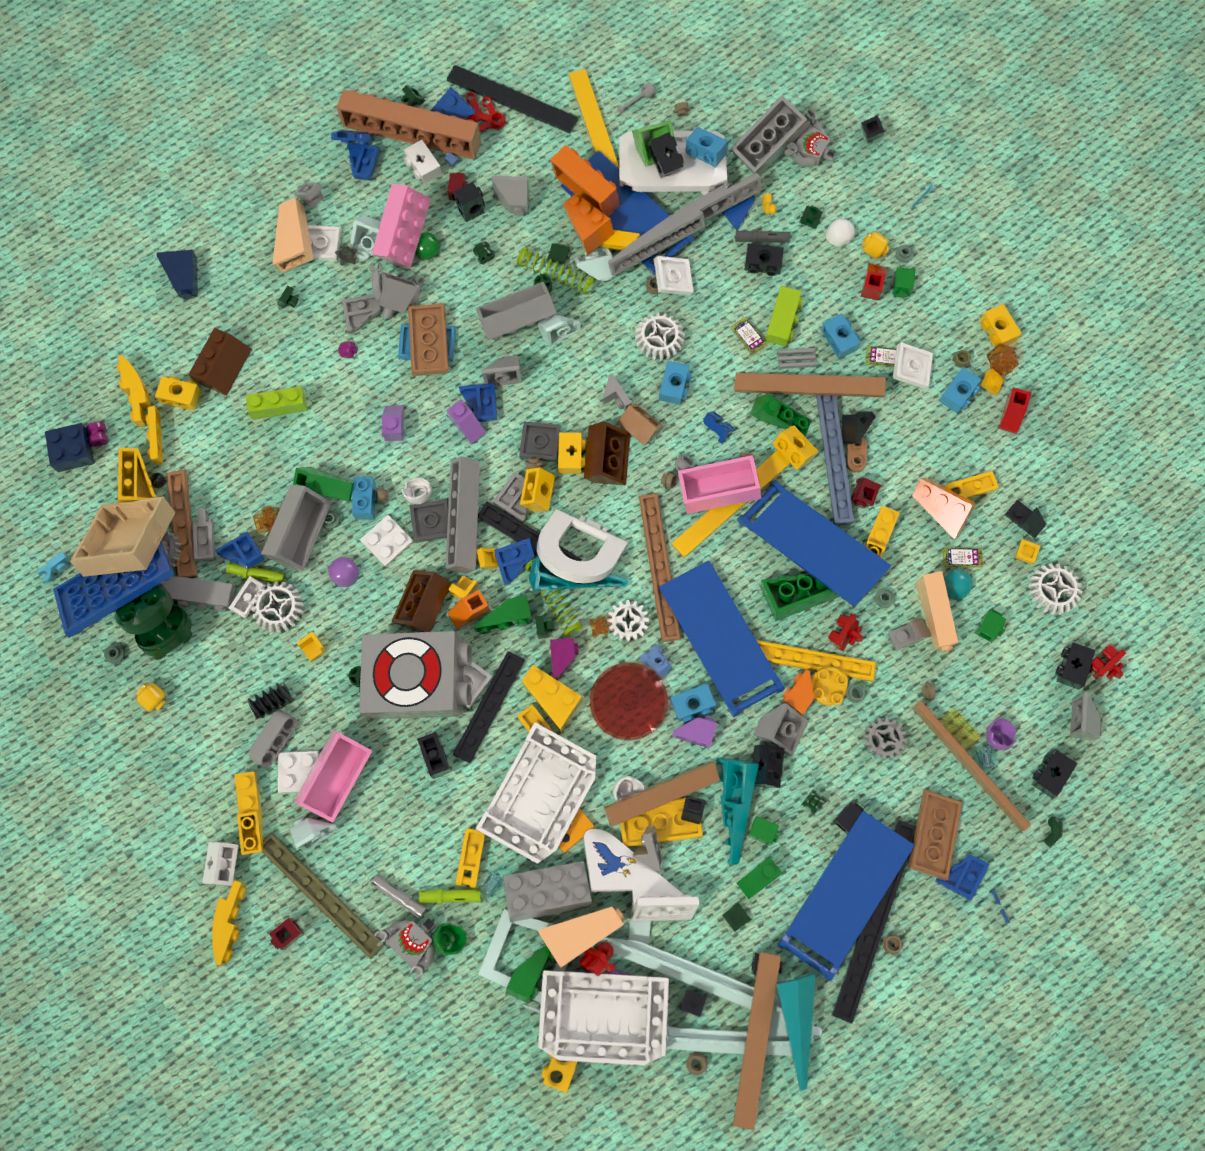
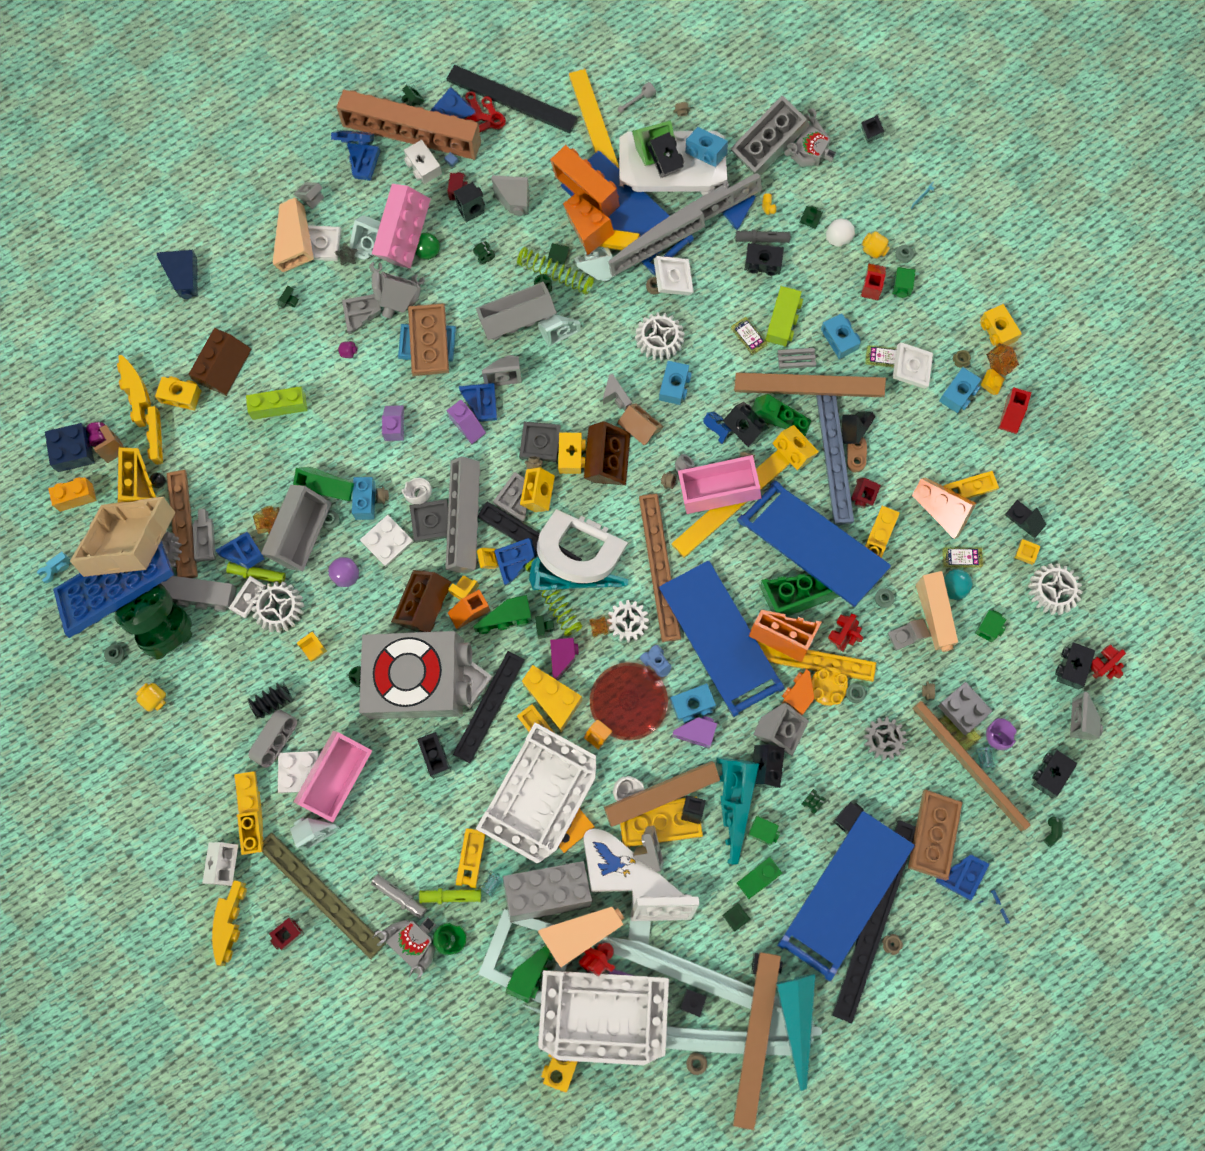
none -> light orange brick [48,477,97,512]
none -> medium nougat panel [94,425,125,463]
none -> light orange slope [584,720,612,750]
none -> black brick [723,402,769,447]
none -> orange wedge [749,610,822,663]
none -> plate [938,682,993,736]

